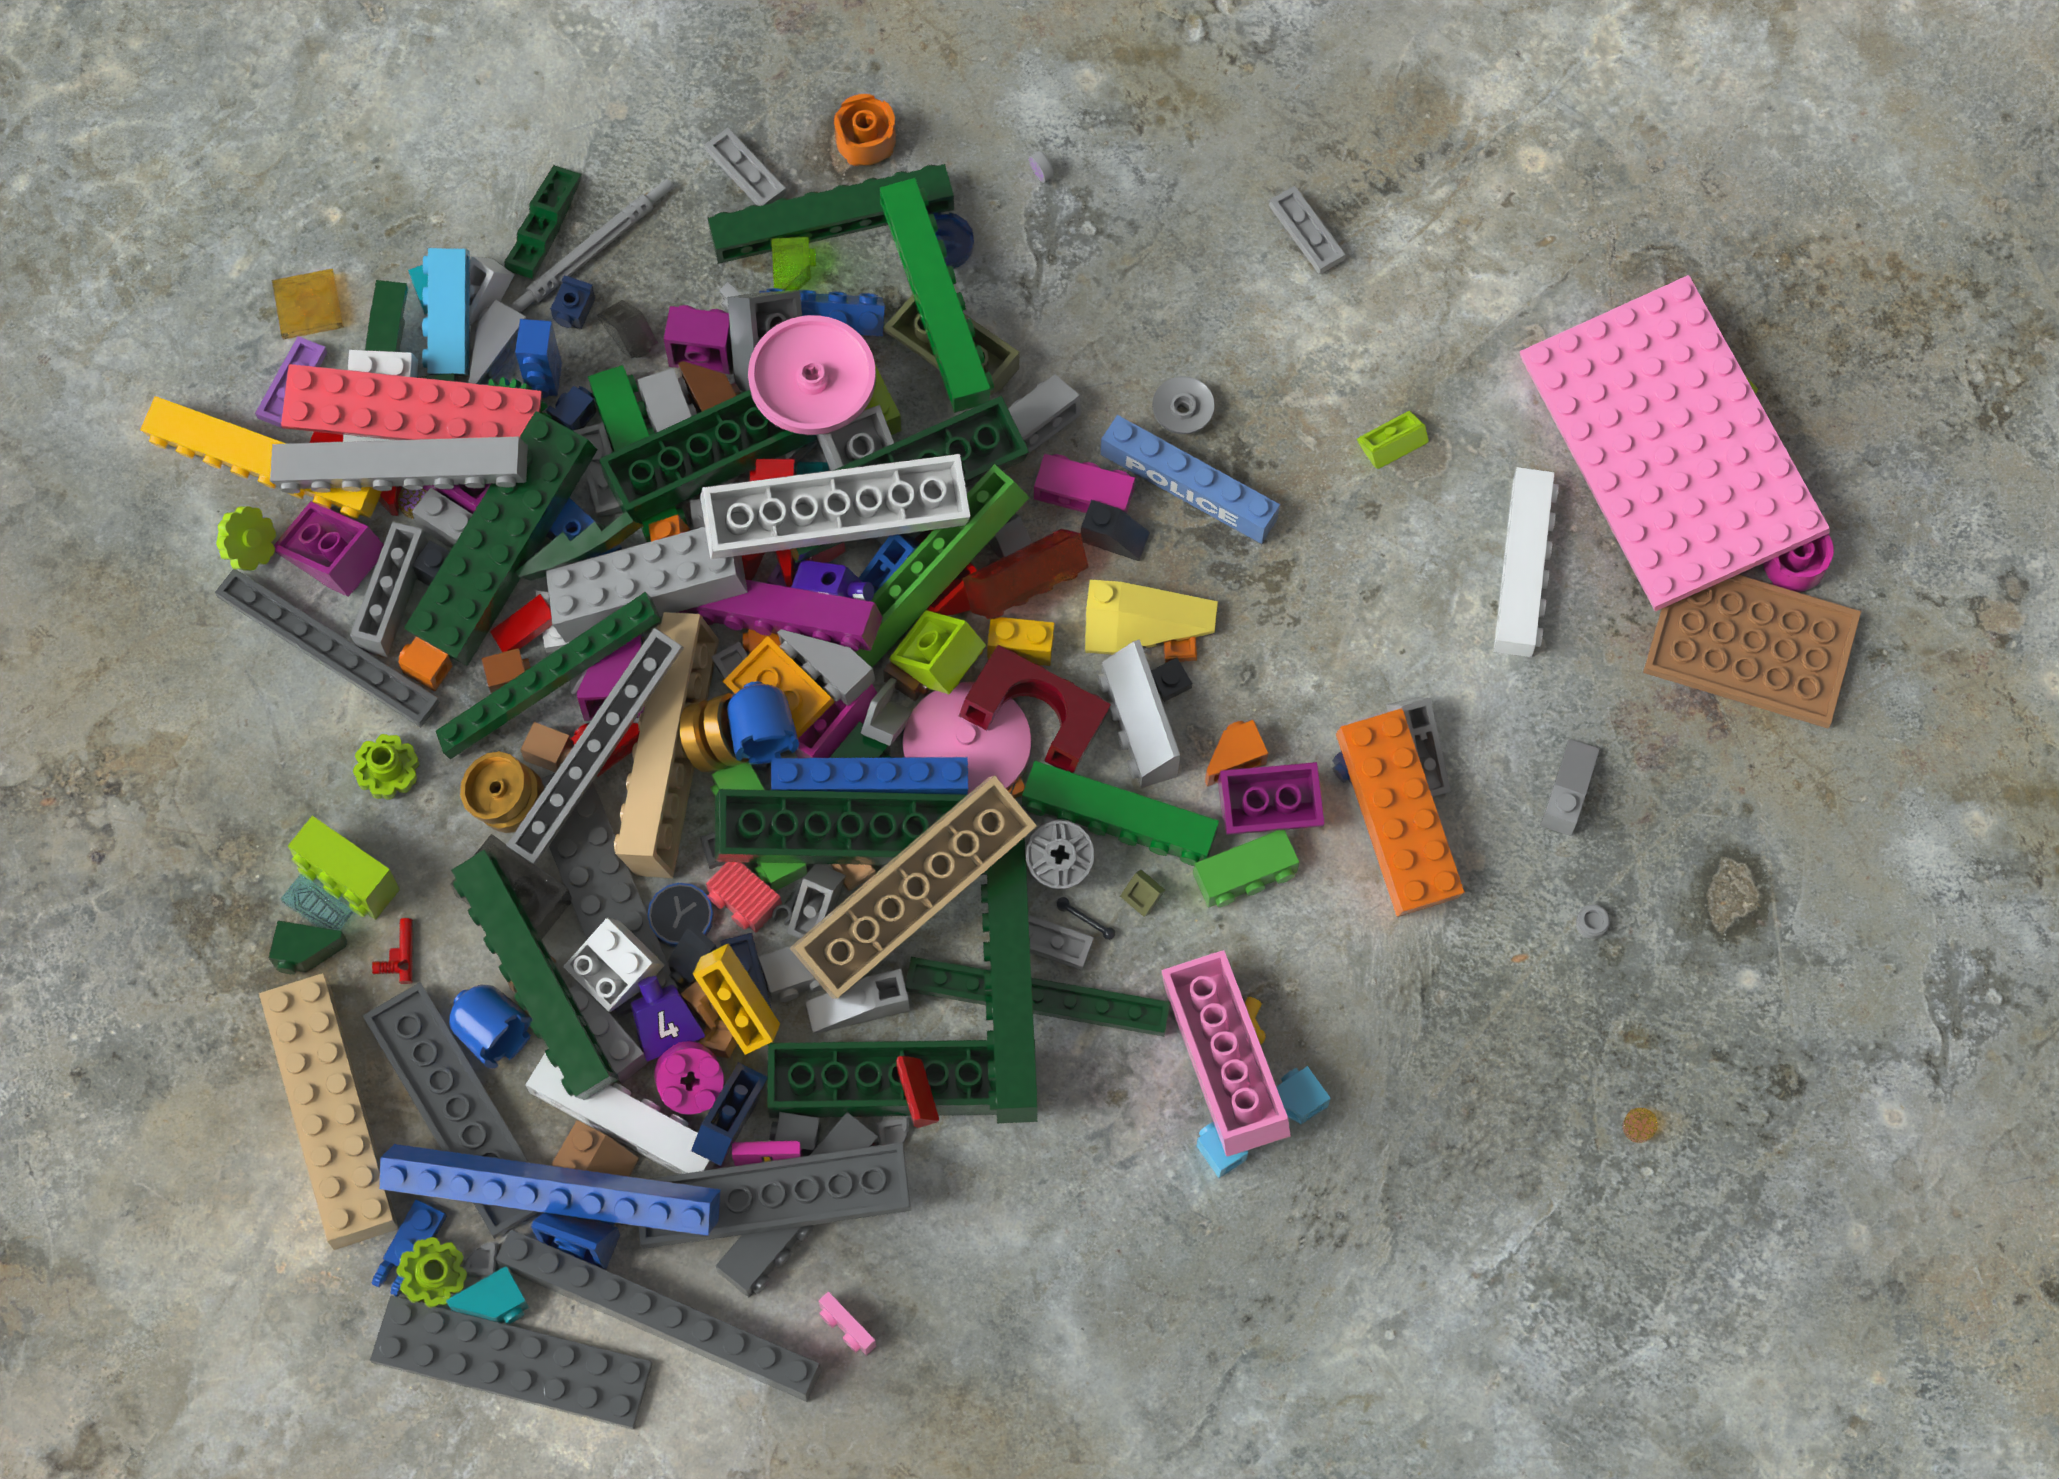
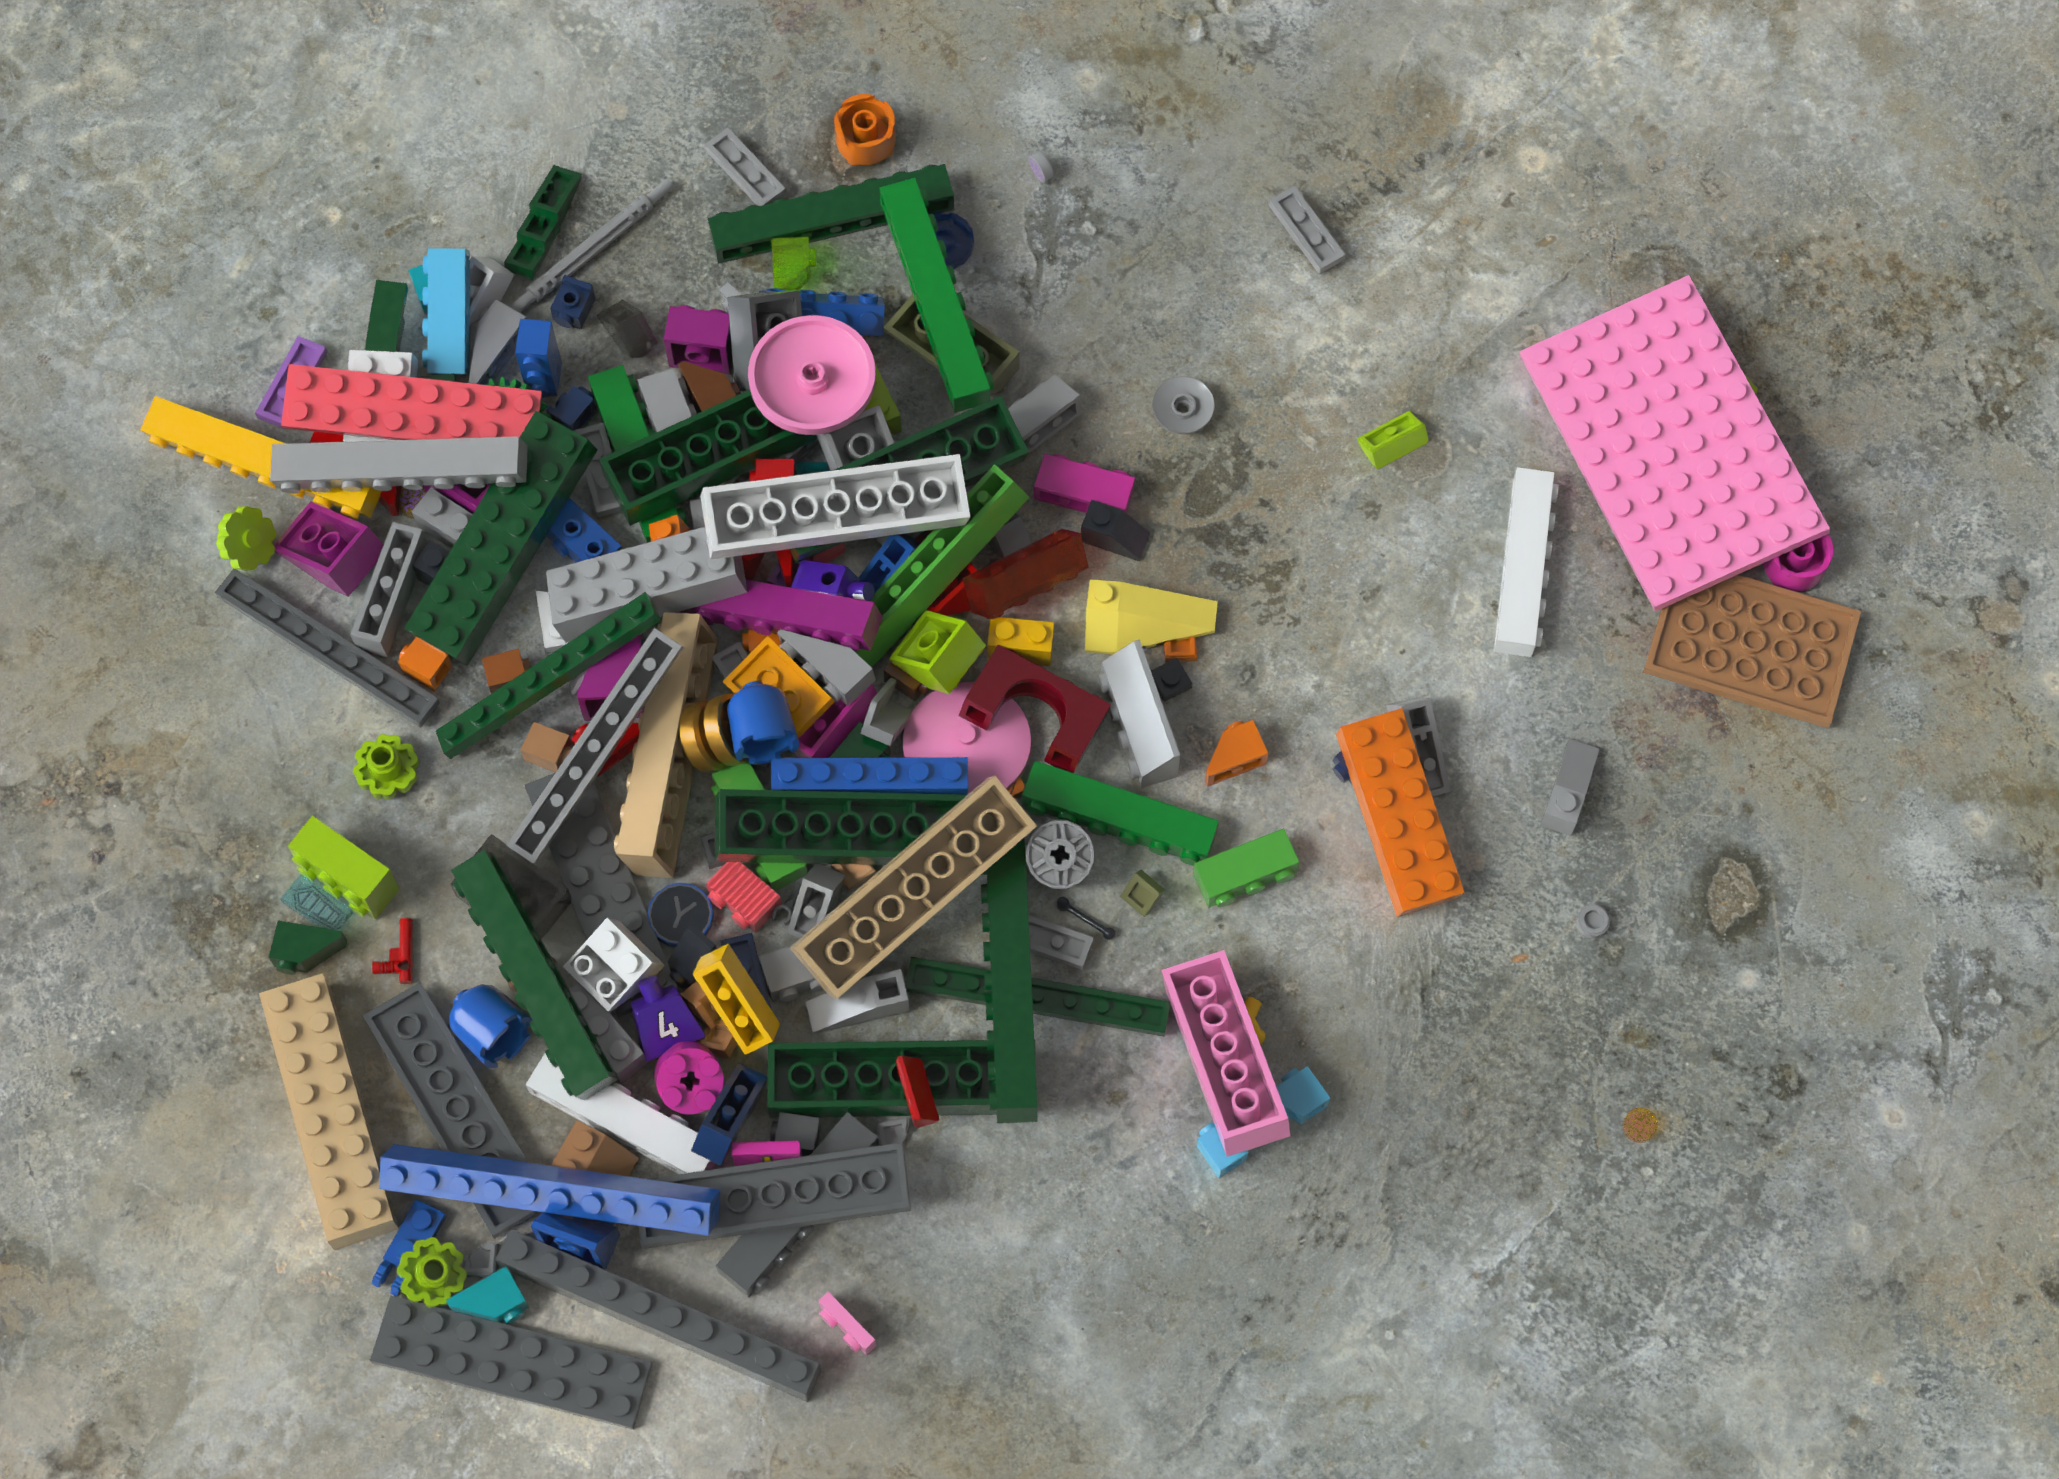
clear yellow plate [272,268,344,340] -> none
pearl gold wheel [460,751,545,833] -> none
red tile [490,594,552,653] -> none
dark green slope [515,511,644,581] -> none
medium blue brick [1100,415,1280,544] -> none
magenta slope [1218,762,1325,835] -> none

